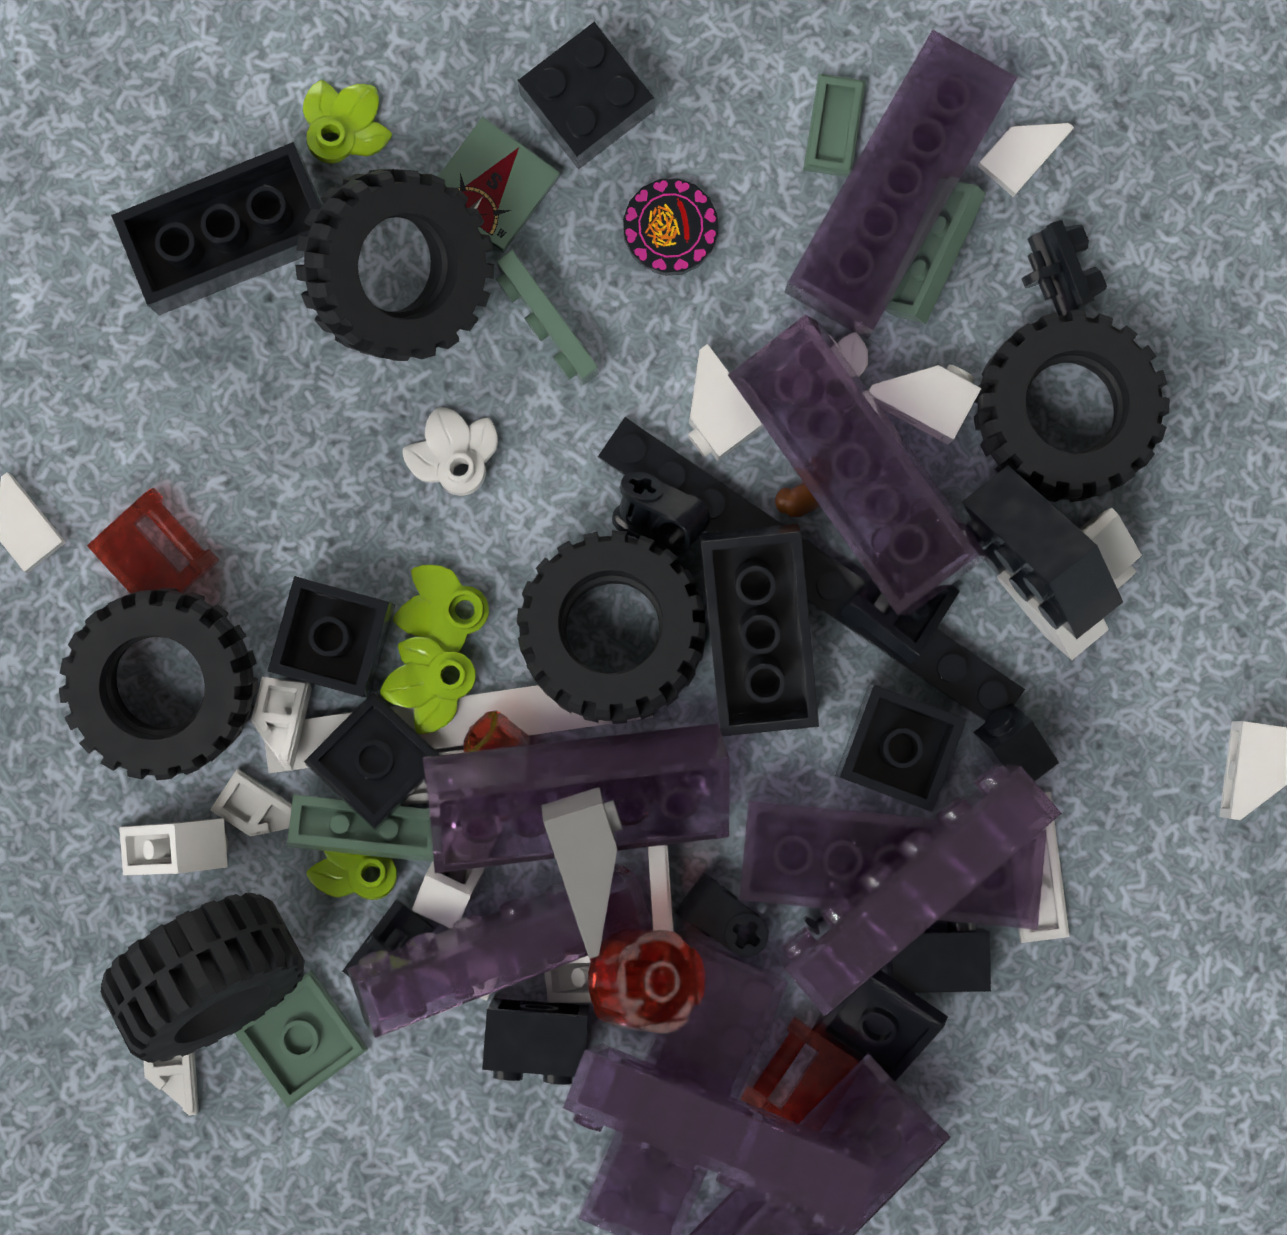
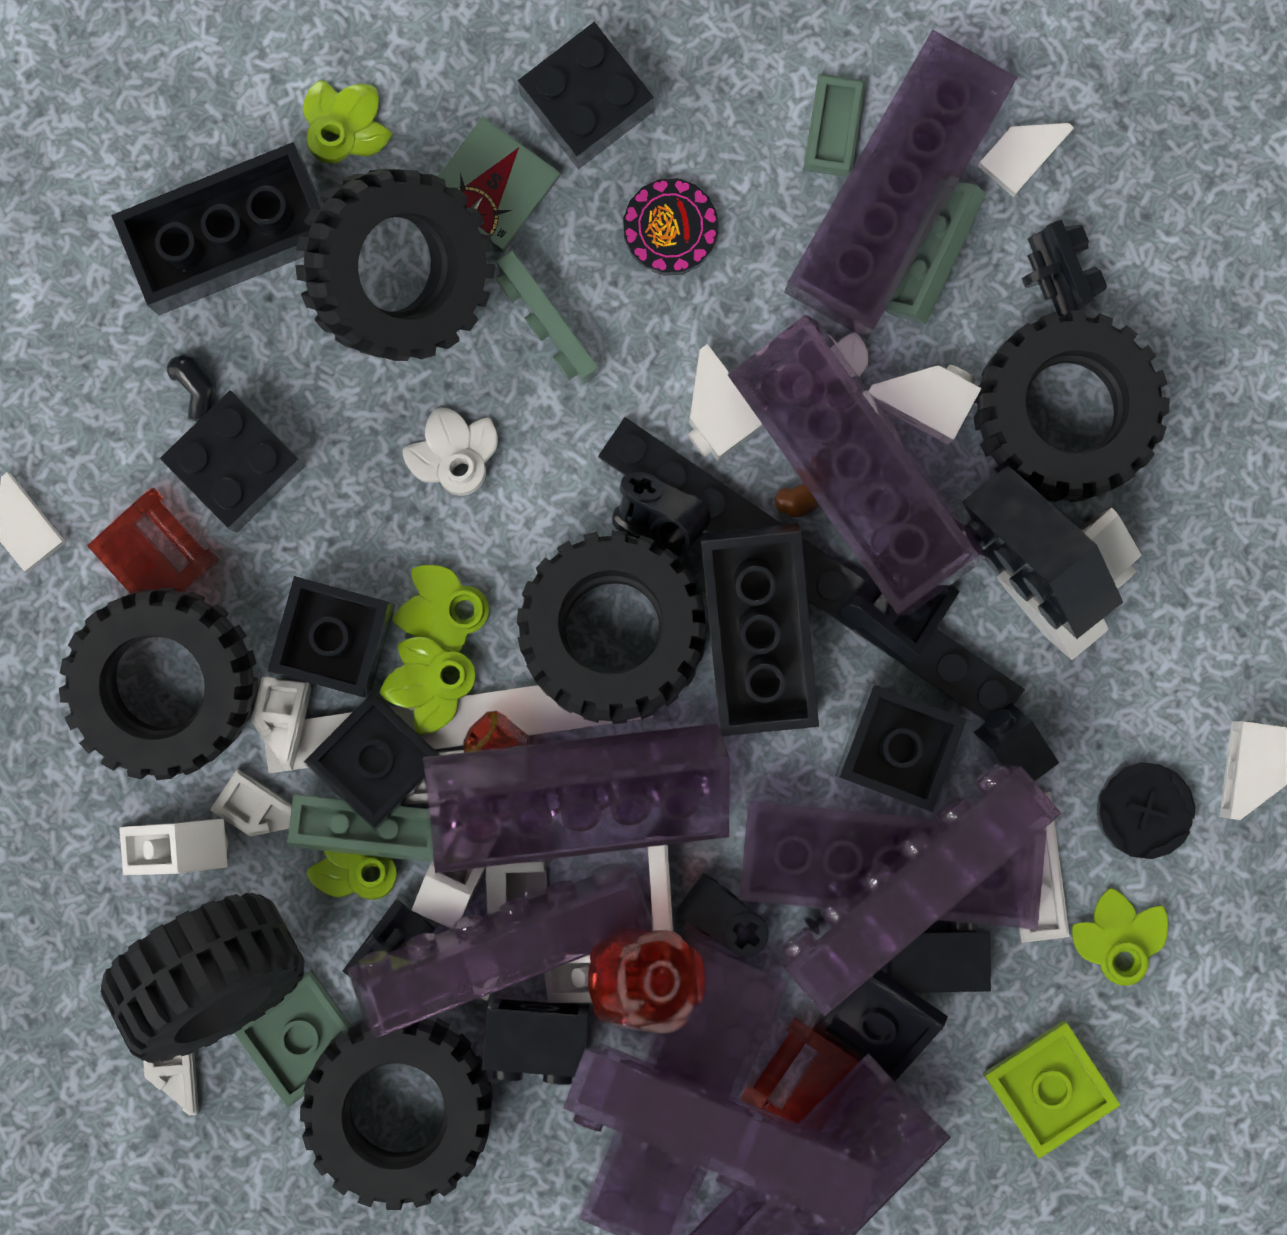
light grey slope [541,787,622,959] -> none
none -> black brick [159,390,306,533]
none -> black arm [167,354,216,421]
none -> black tyre [300,1010,493,1210]
none -> light grey panel [486,860,548,913]
none -> lime plate [982,1020,1121,1159]
none -> lime plate [1072,888,1168,986]
none -> black tile [1096,762,1196,859]

